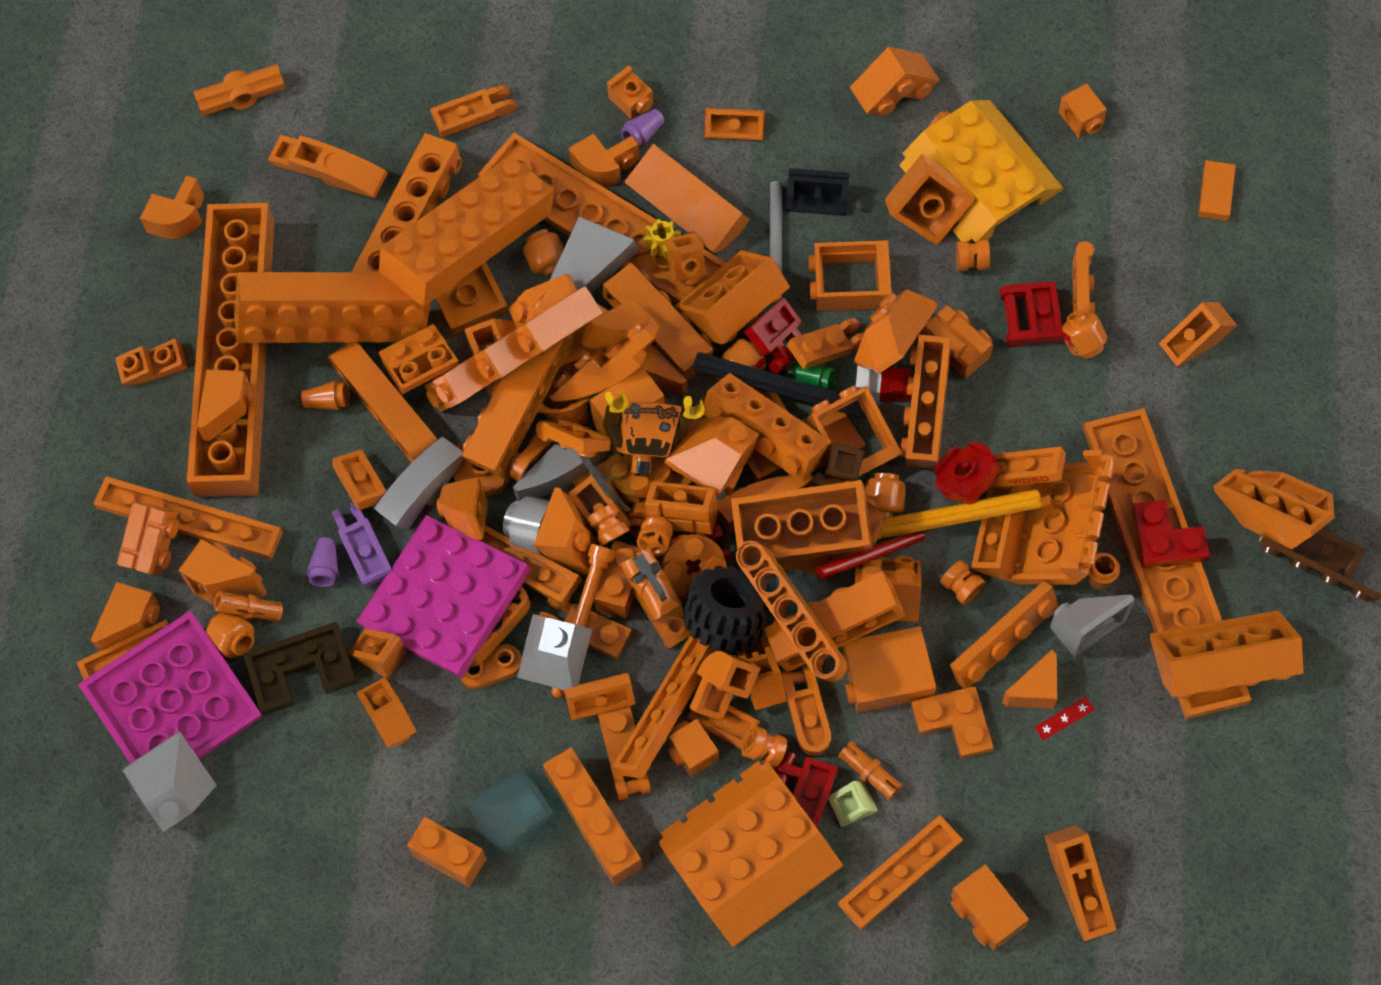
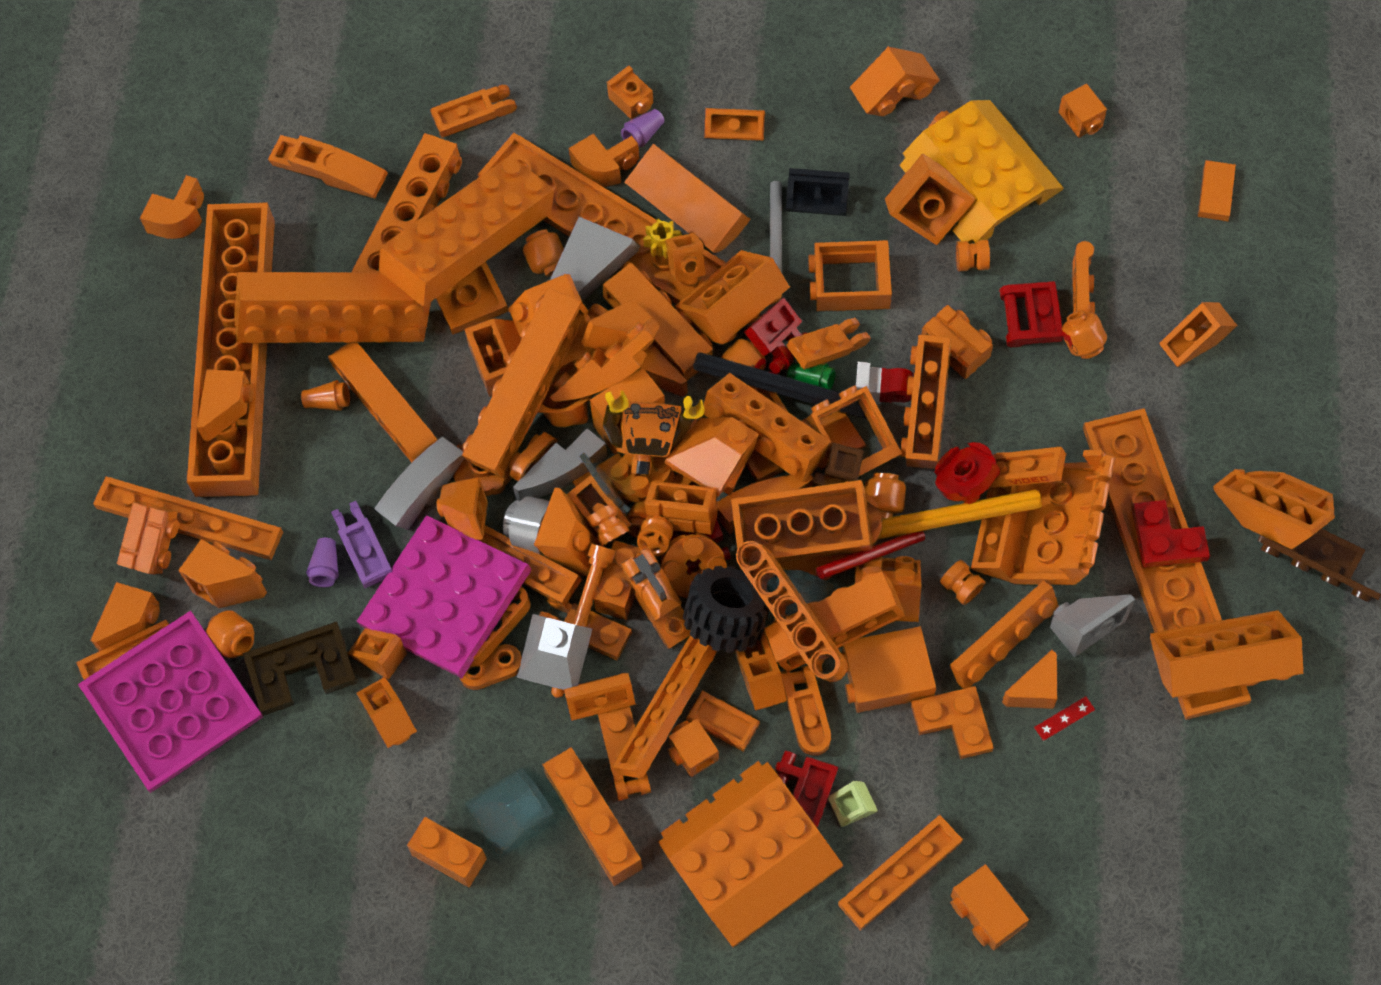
orange slope [115,338,188,386] -> none
light grey slope [122,731,217,832] -> none
orange piece [193,64,286,117] -> none
orange pin [214,591,283,622] -> none
orange plate [332,449,386,510] -> none
orange slope [379,324,460,395] -> none
orange arch [424,286,602,412] -> none
orange hinge [535,419,611,457] -> none
orange brick [689,651,761,721] -> none
orange wheel [742,725,787,768] -> none
orange pin [838,741,903,801] -> none
orange wedge [854,289,938,373] -> none
orange slope [1044,825,1117,941] -> none
orange cone [1088,553,1120,590] -> none

